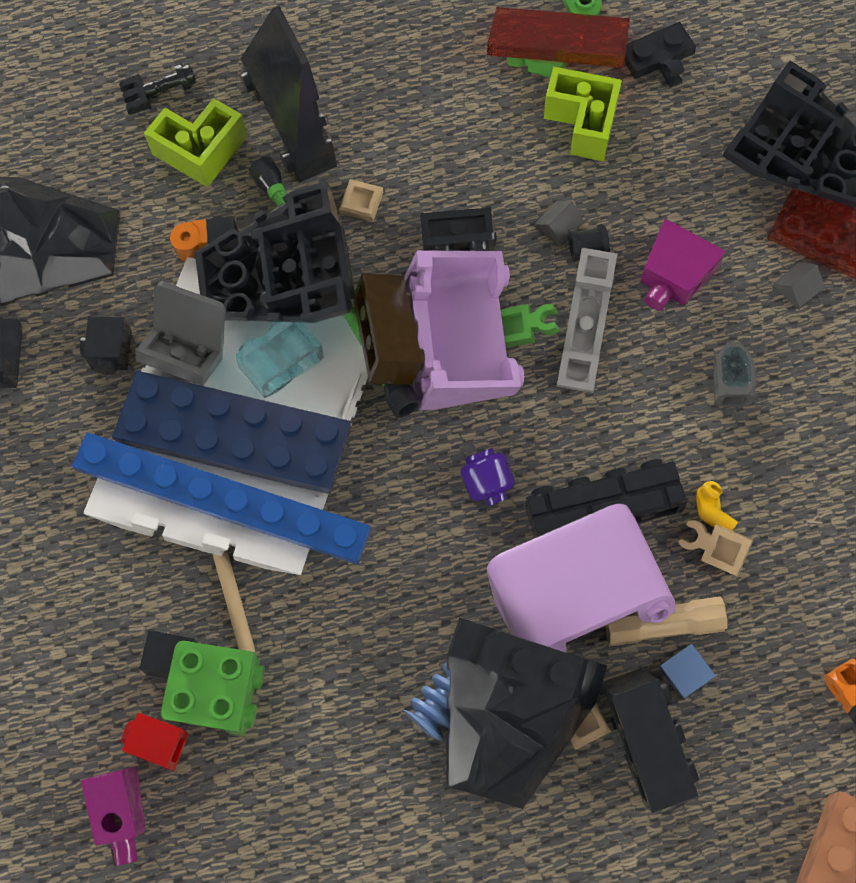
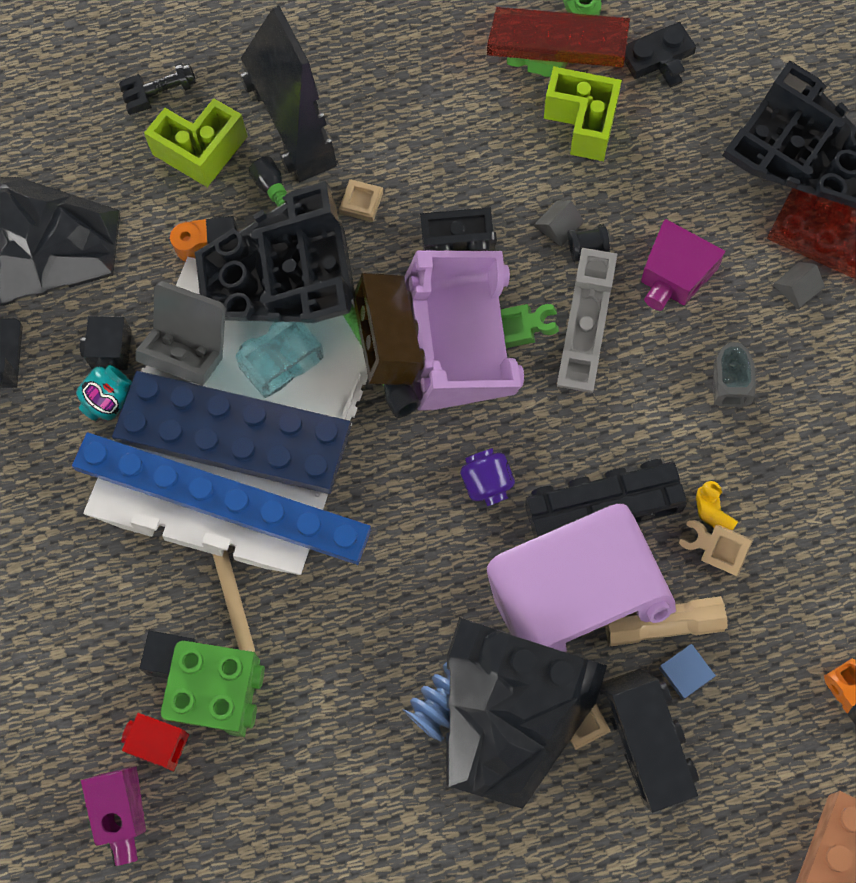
none -> teal head [76,365,132,421]

